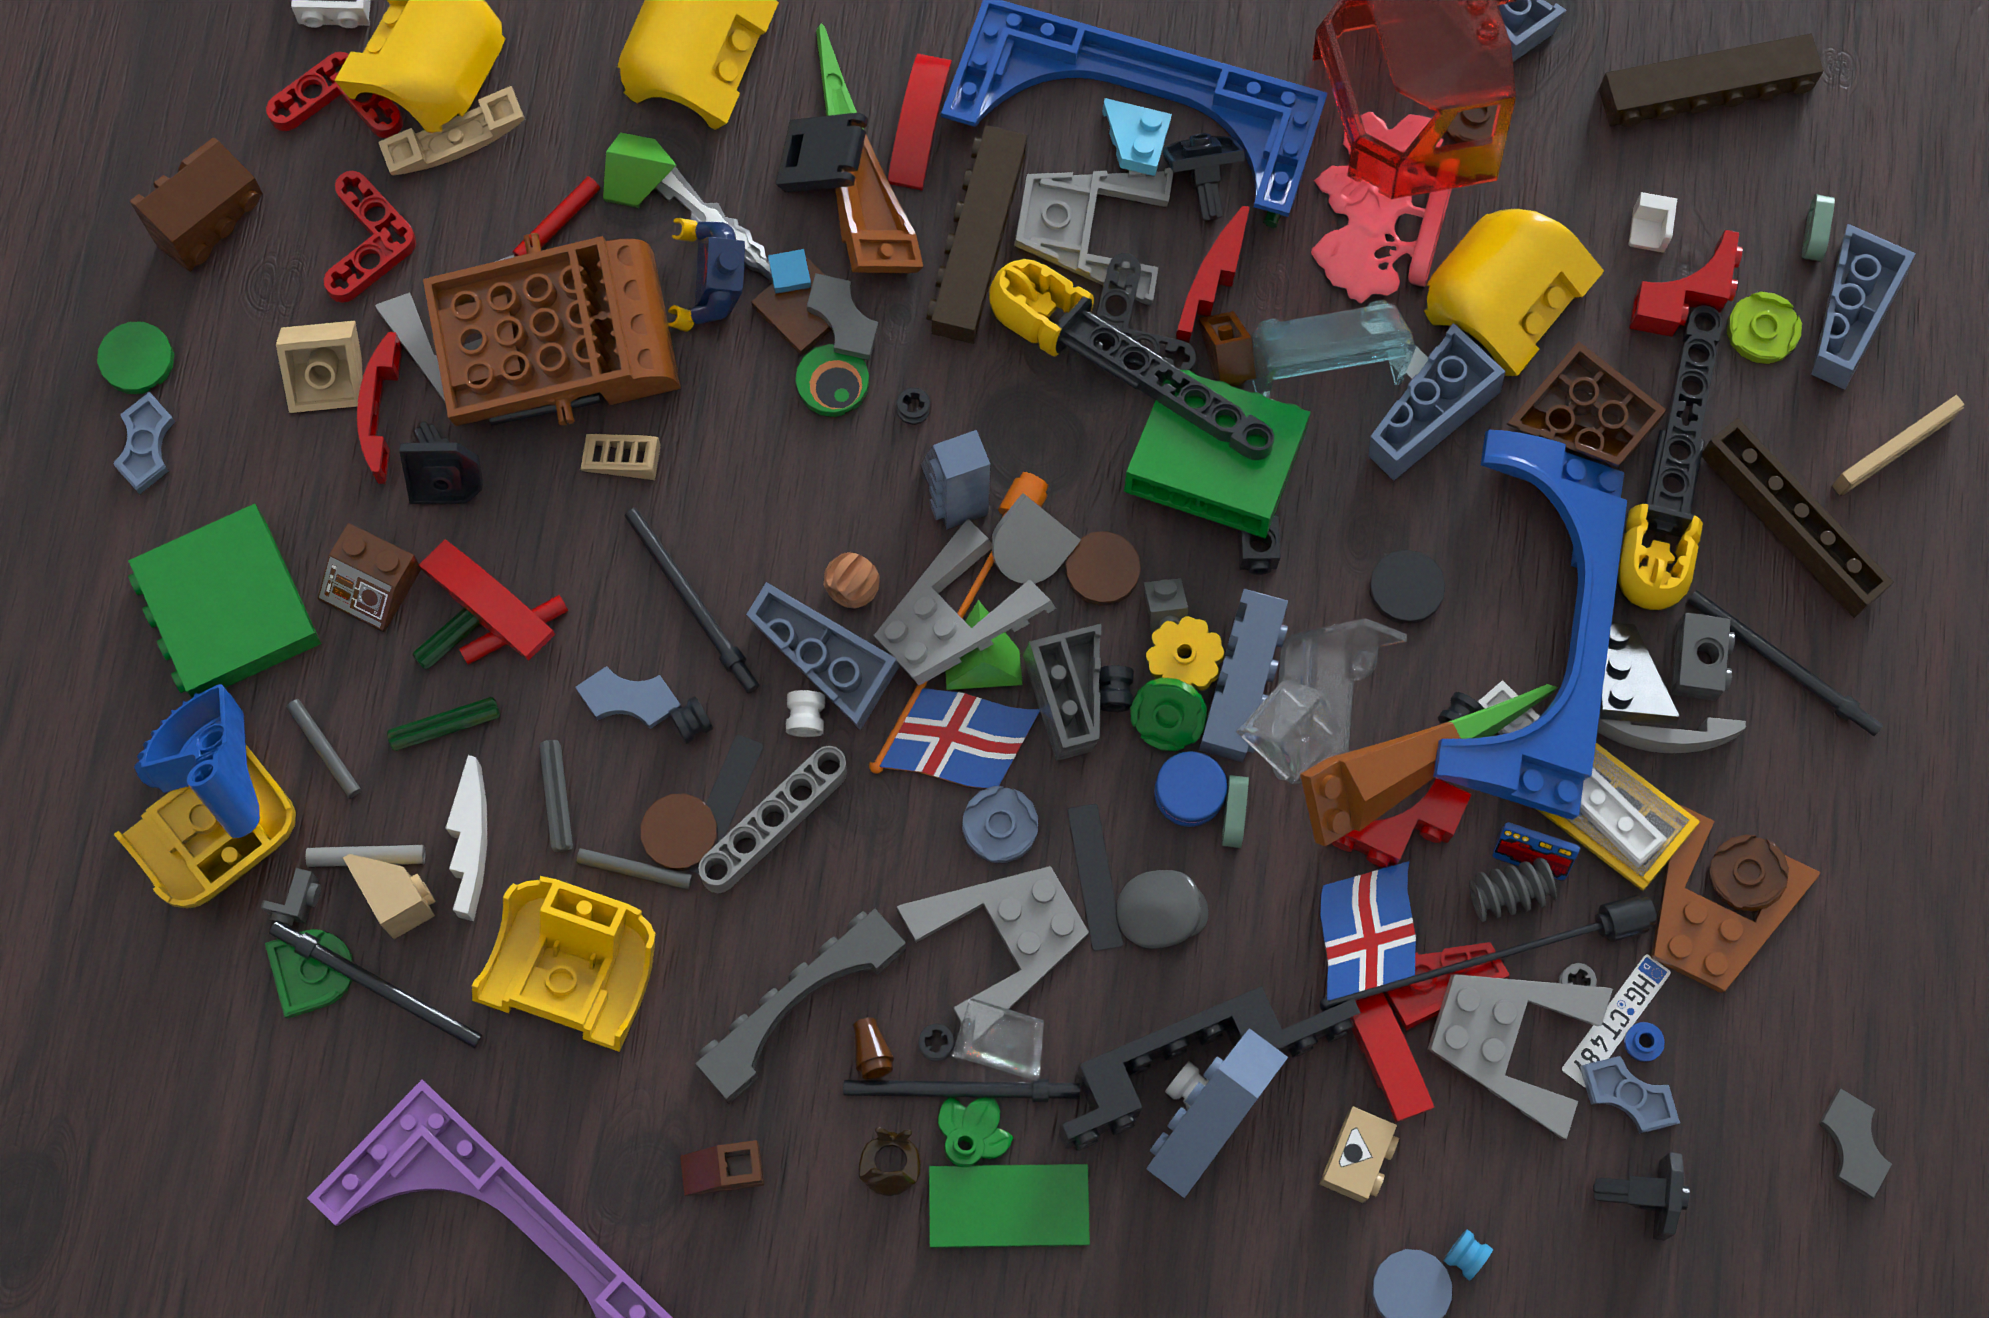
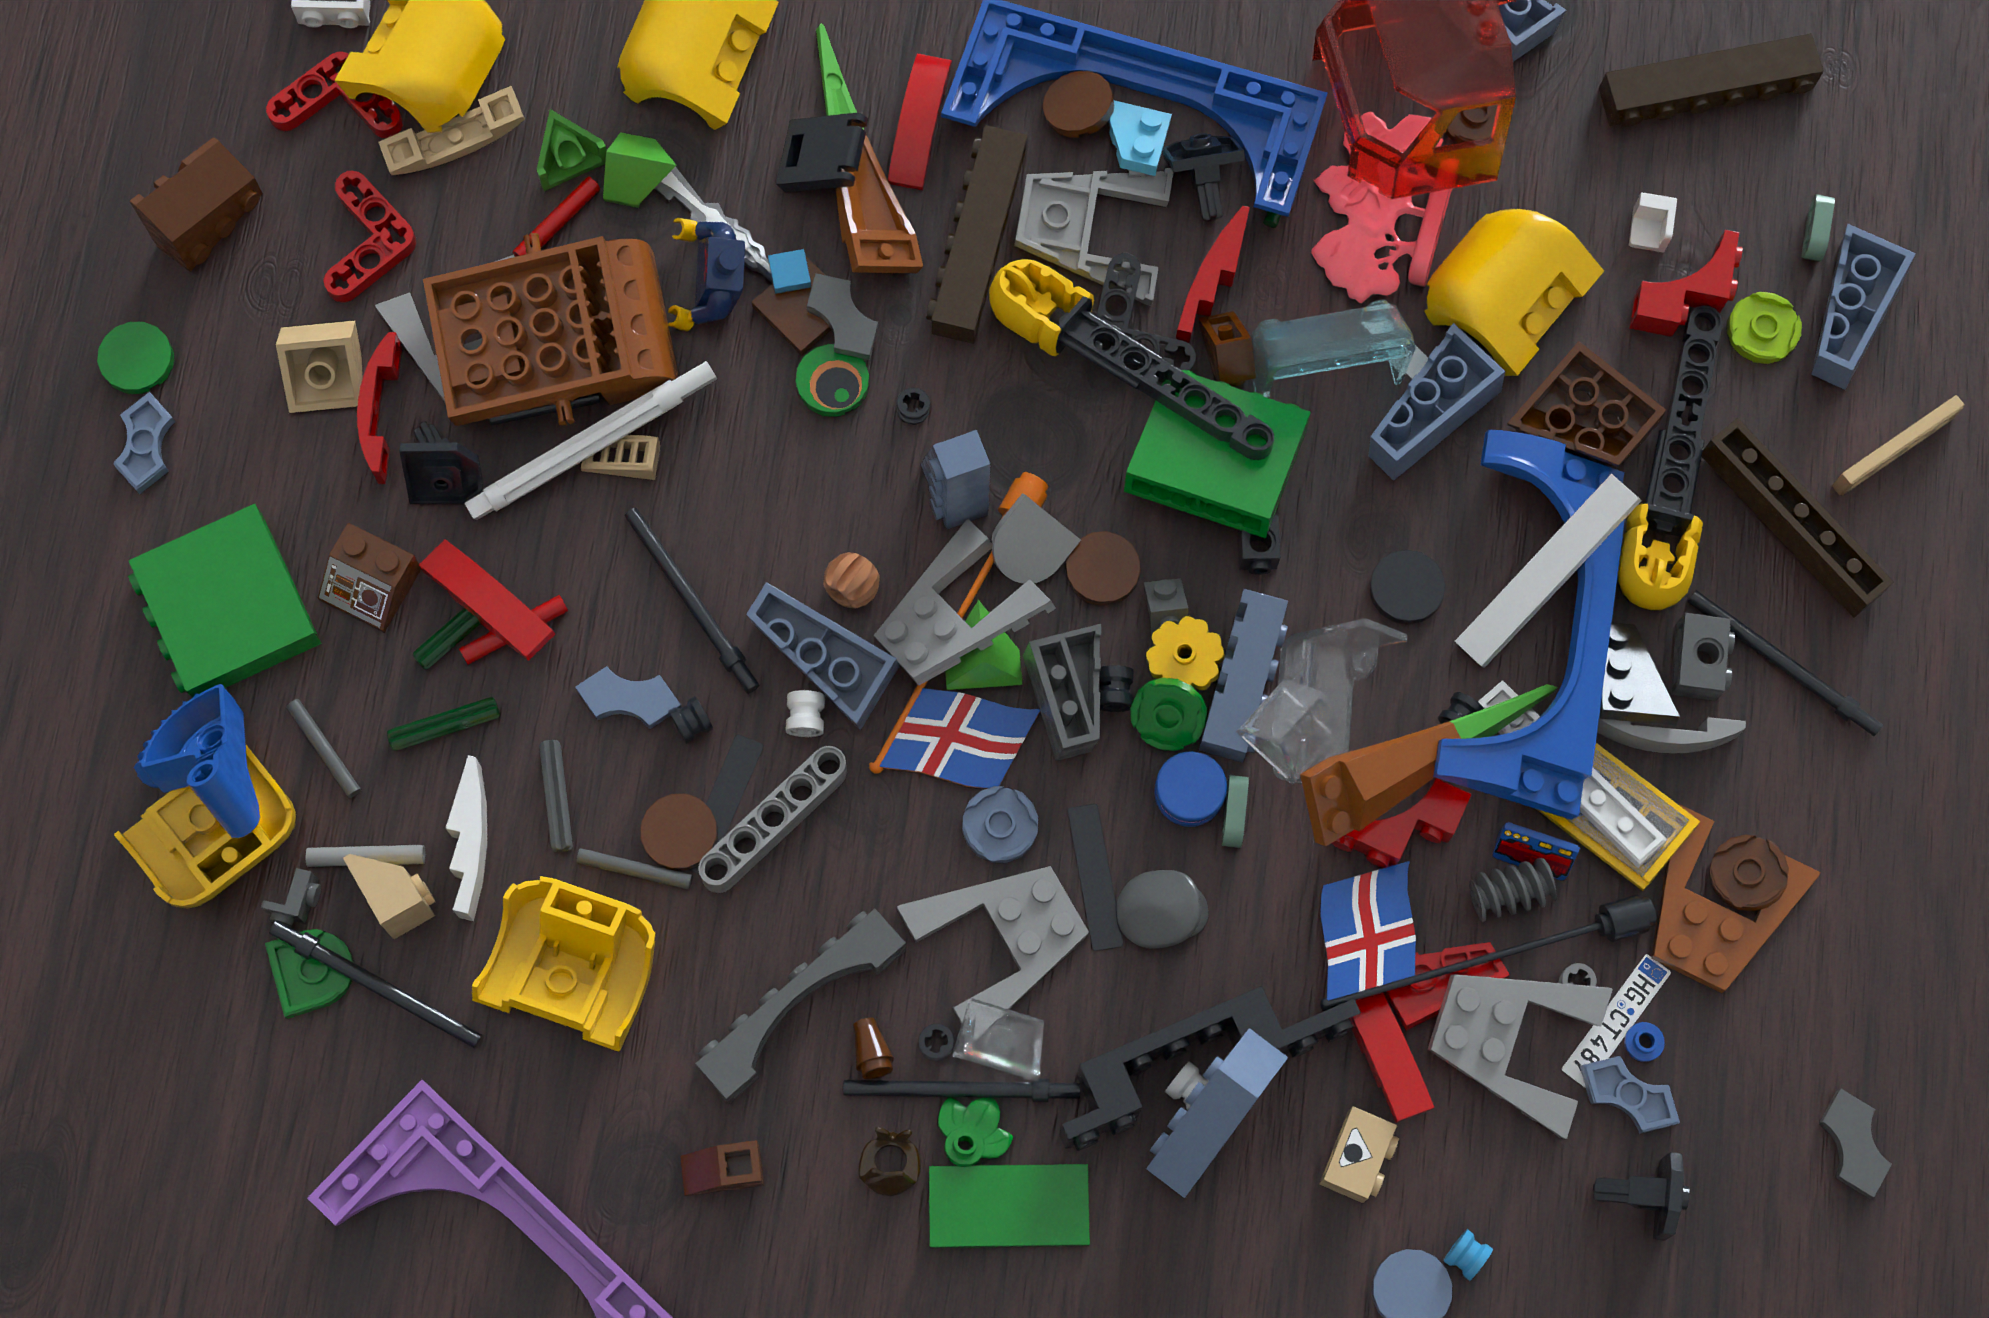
none -> white piece [464,361,717,520]
none -> bright green slope [537,109,607,191]
none -> reddish brown tile [1043,71,1114,138]
none -> white tile [1455,474,1641,668]

